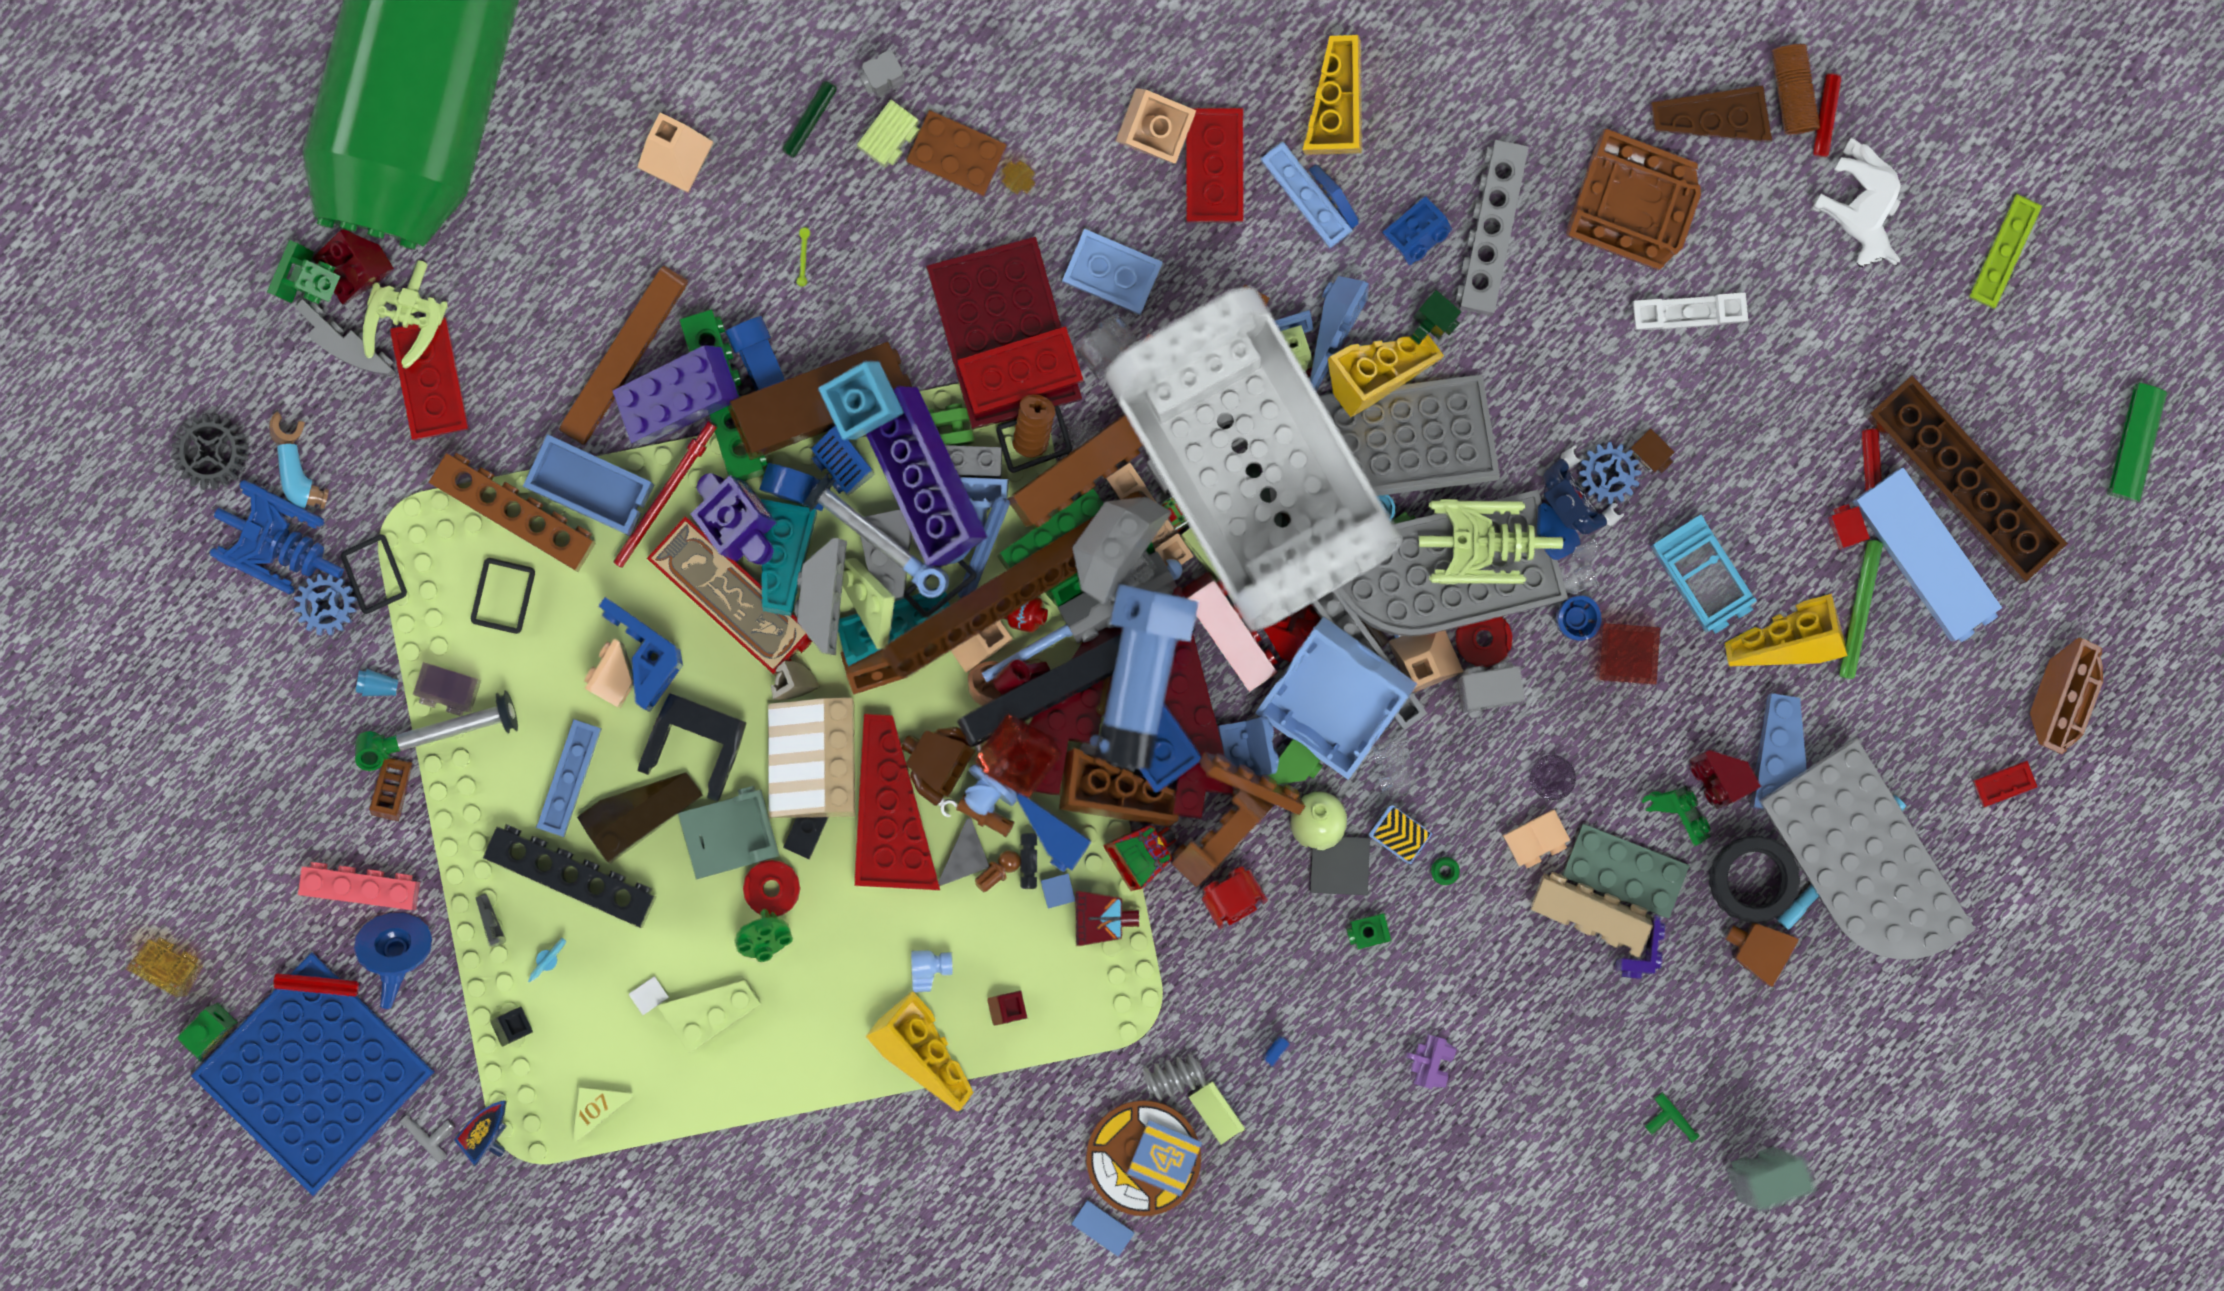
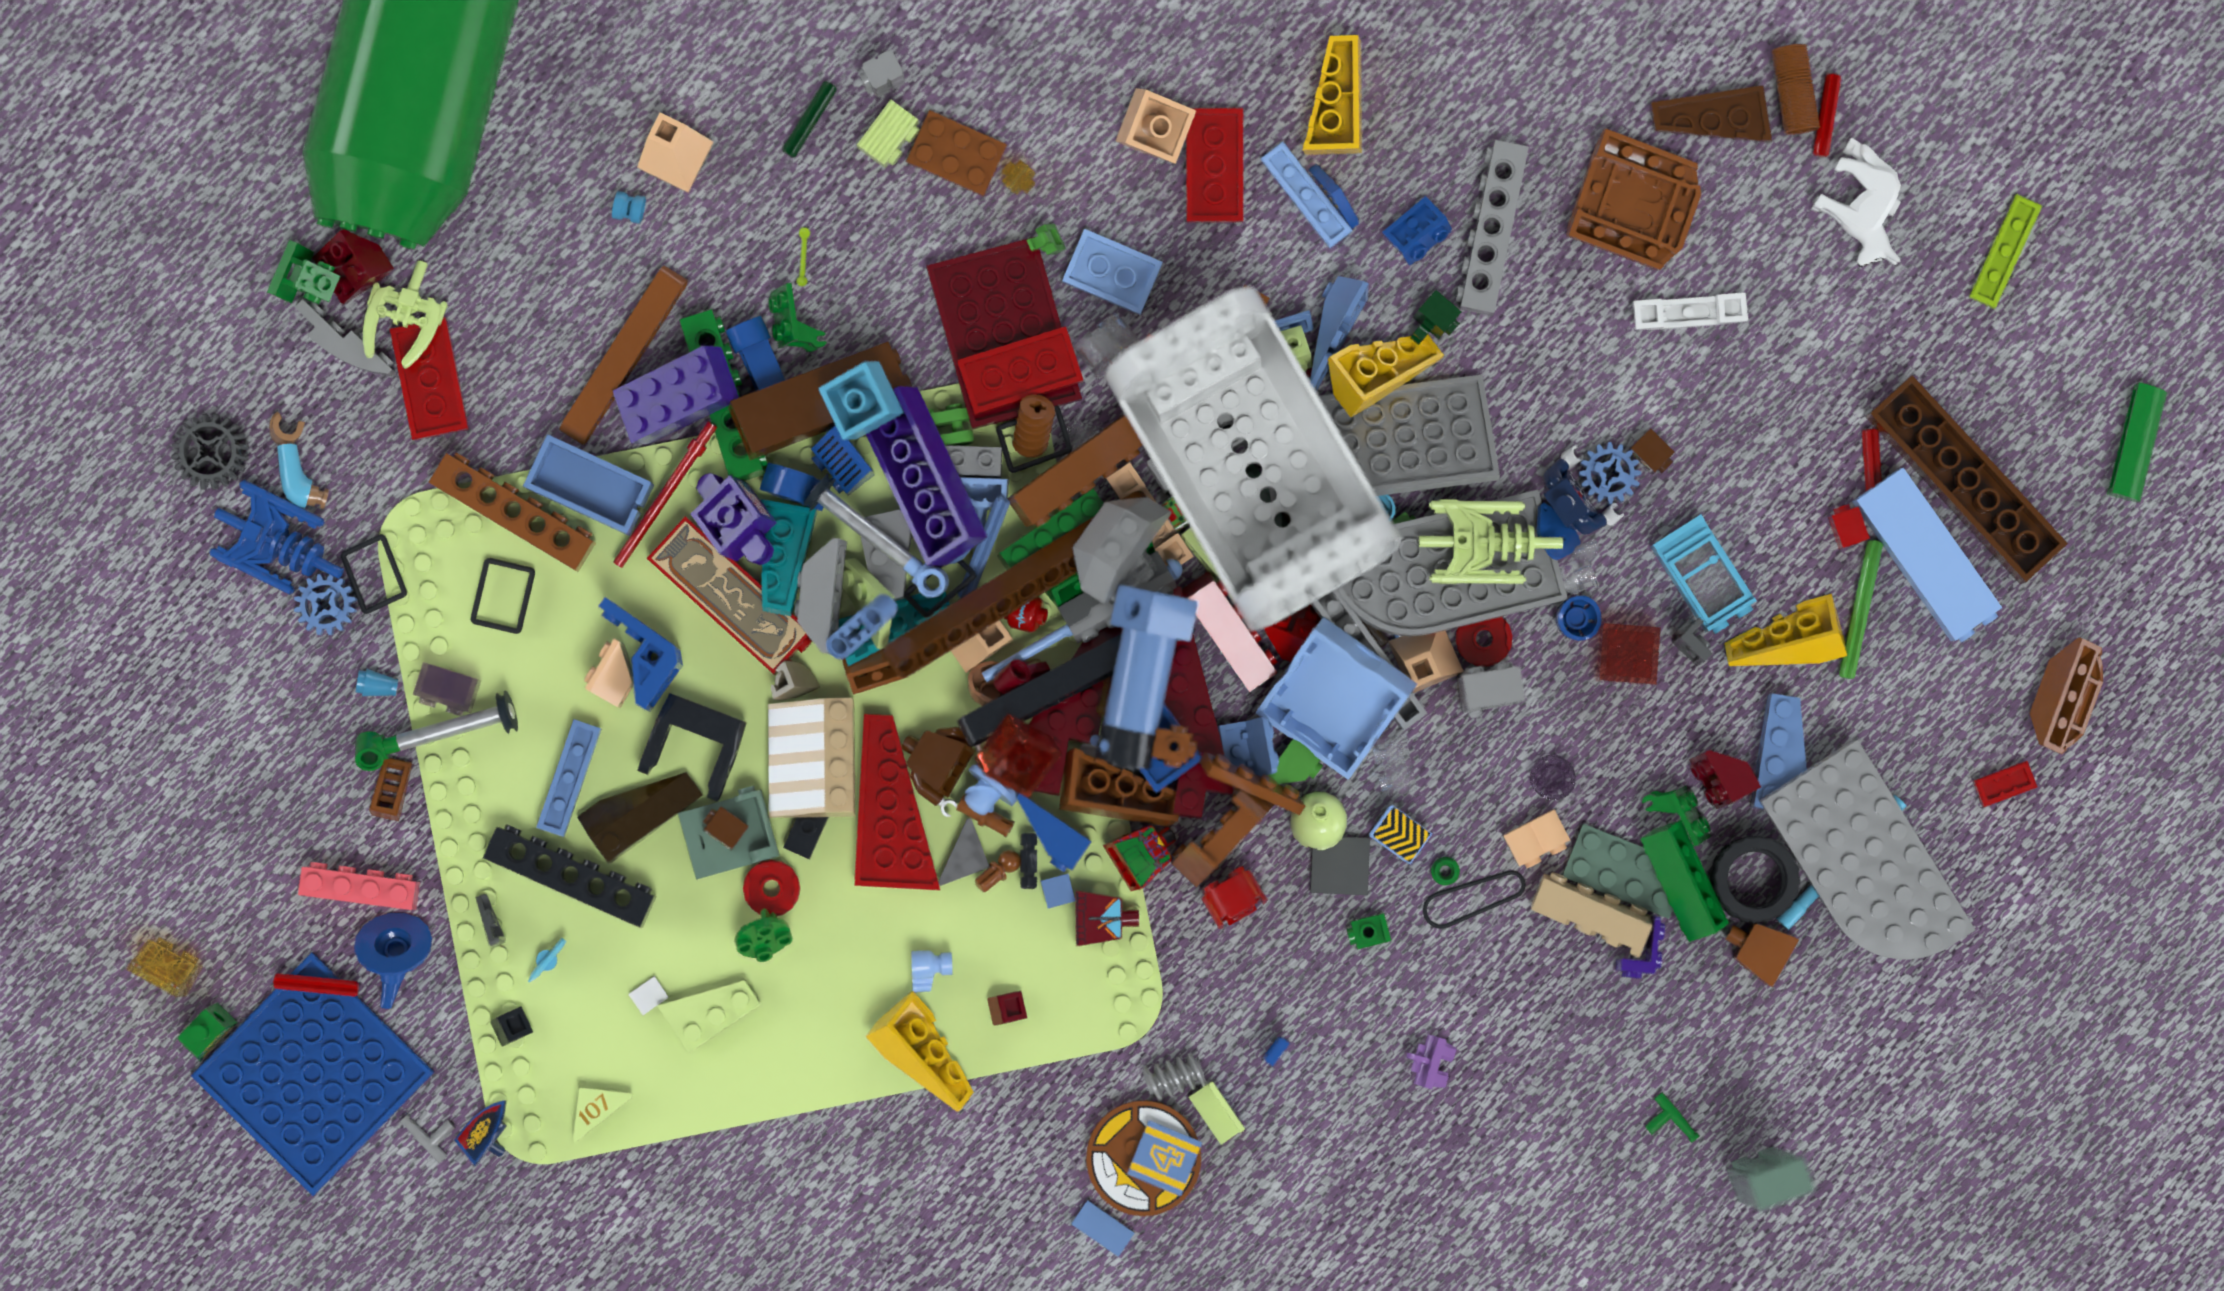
none -> dark azure wheel [612,191,646,224]
none -> reddish brown brick [702,807,749,851]
none -> green plate [768,283,827,353]
none -> medium blue beam [826,594,897,659]
none -> bright green plate [1026,224,1066,255]
none -> dark orange brick [1152,725,1197,768]
none -> black piece [1423,870,1526,929]
none -> green brick [1641,820,1729,942]
none -> dark grey bracket [1672,617,1713,666]

